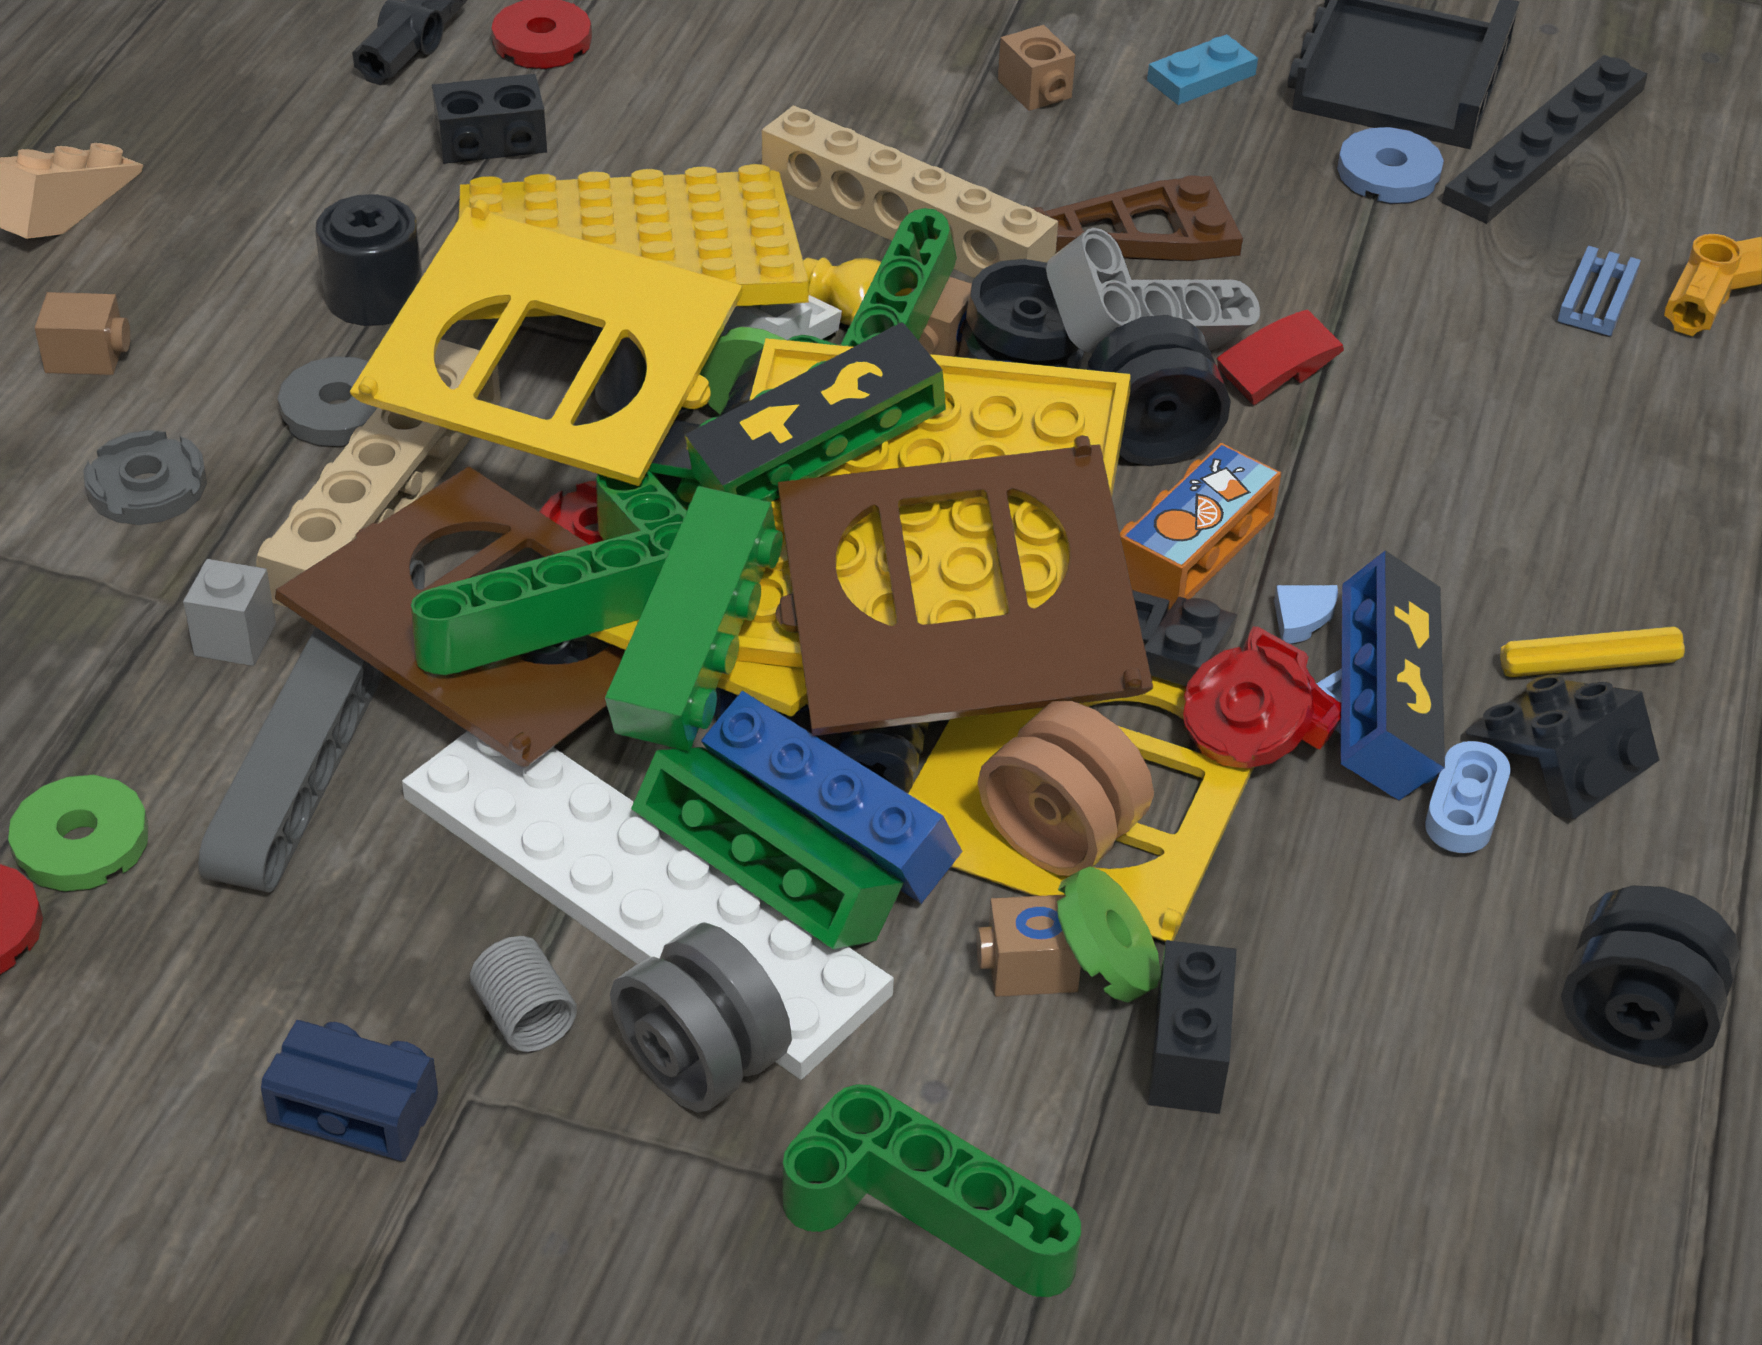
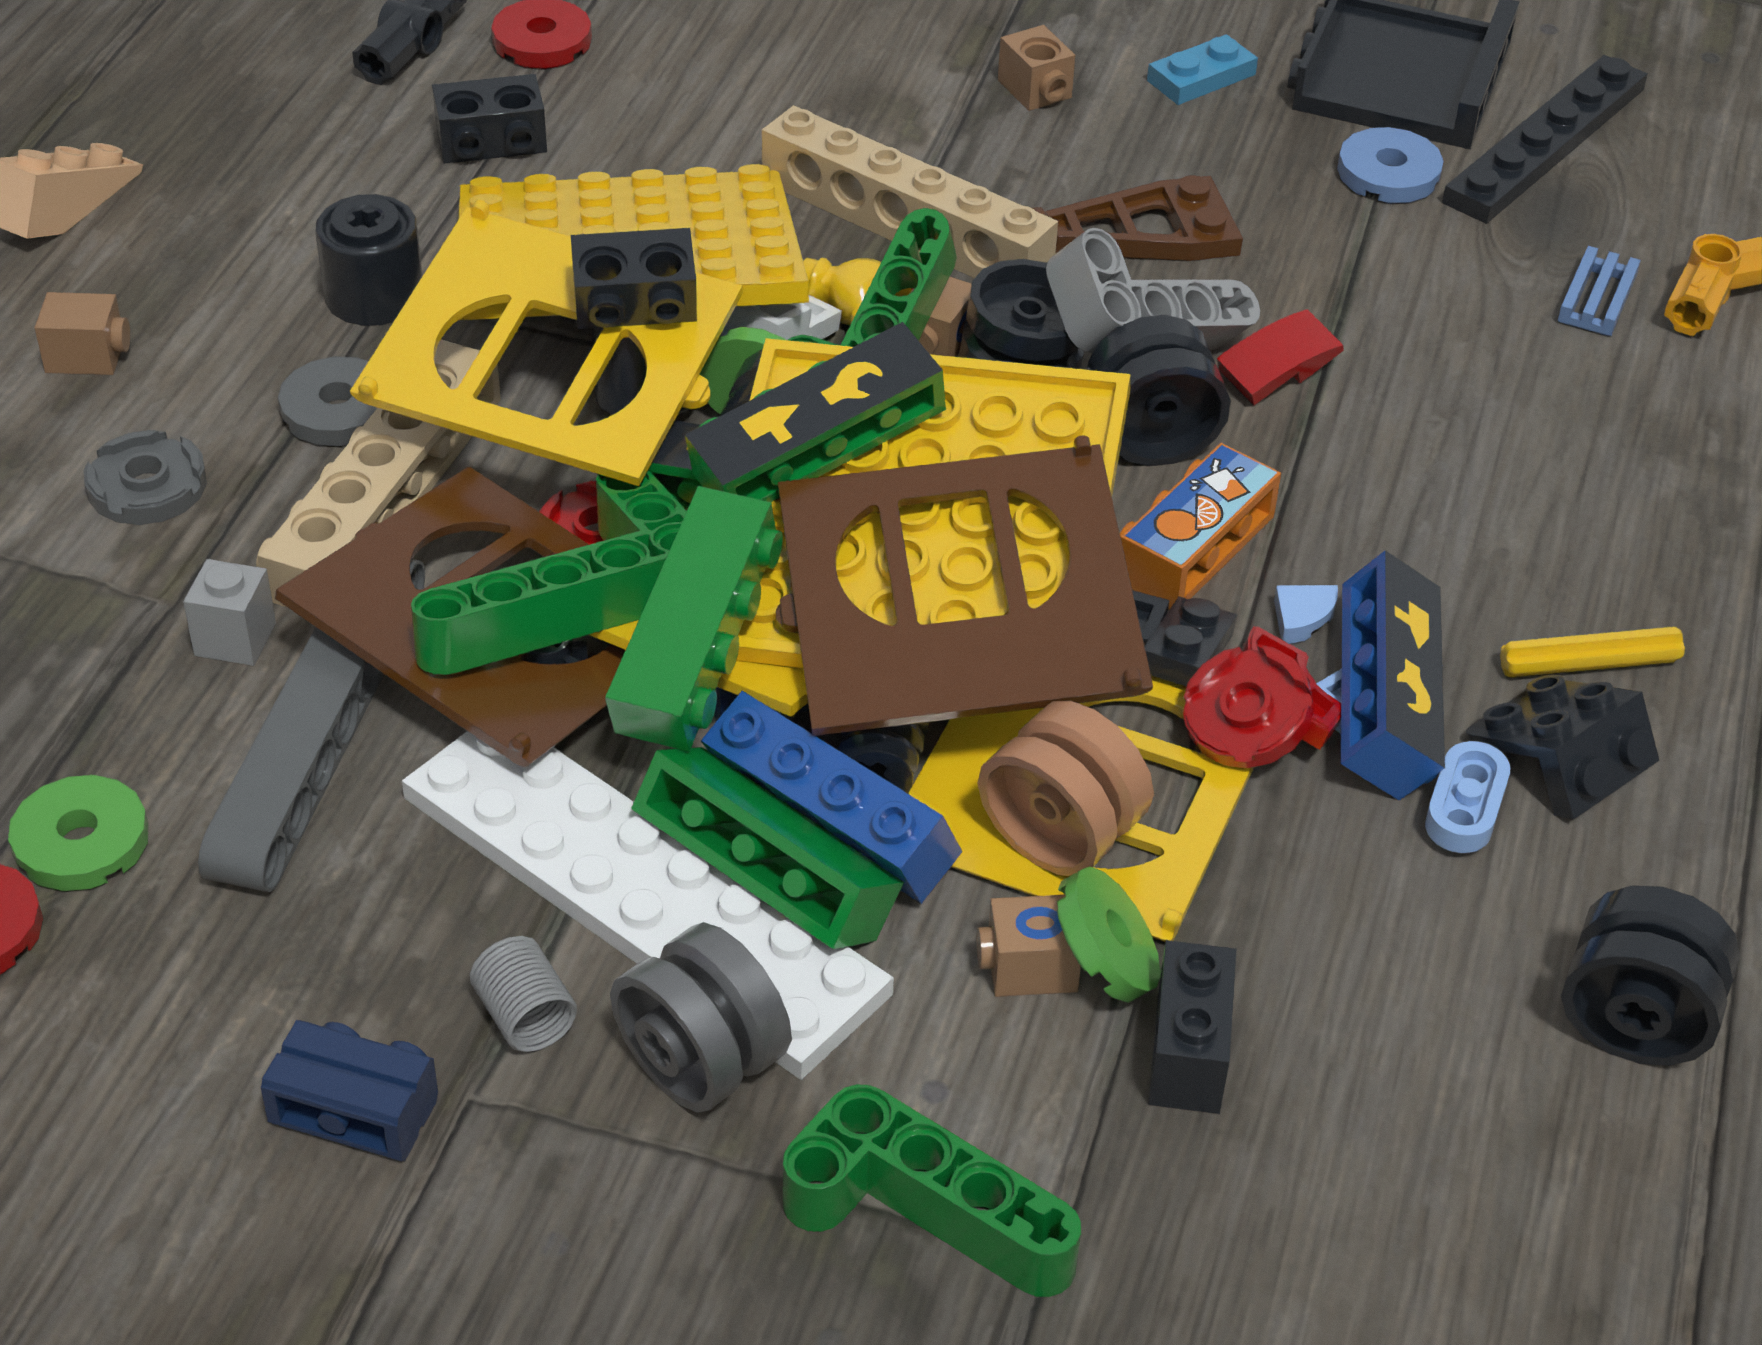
none -> black brick [570,228,697,329]

